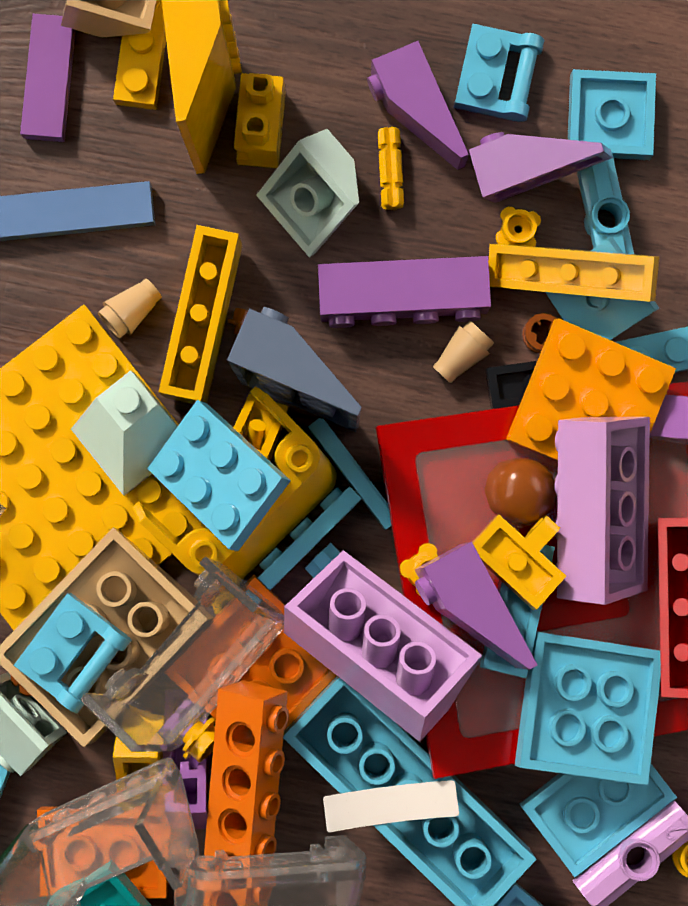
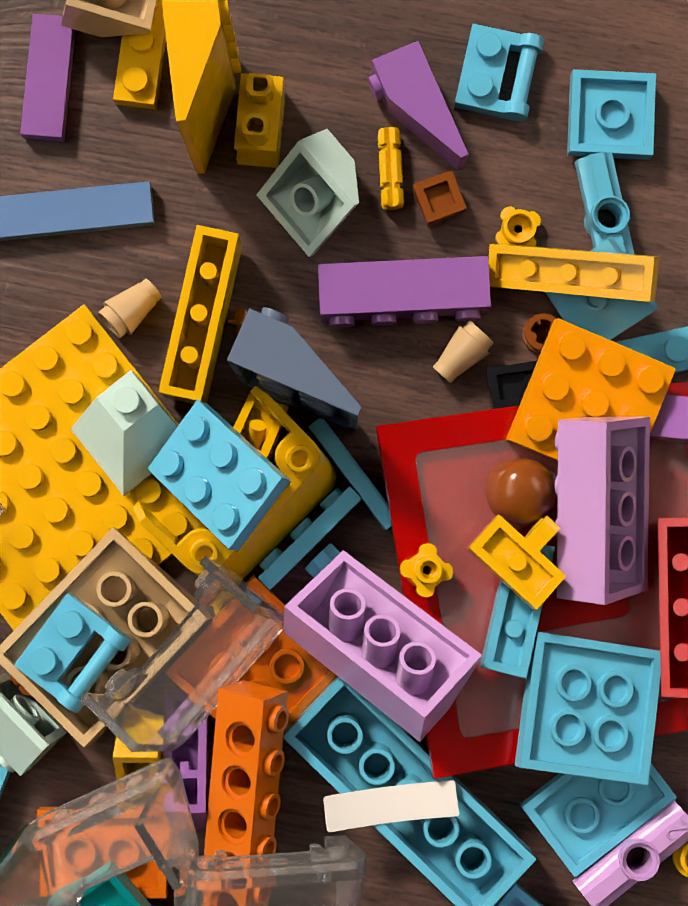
yellow plate [182,717,216,763] -> none
medium lavender slope [414,541,537,670] -> none
slope [469,132,613,203] -> none
none -> dark orange plate [412,170,467,227]

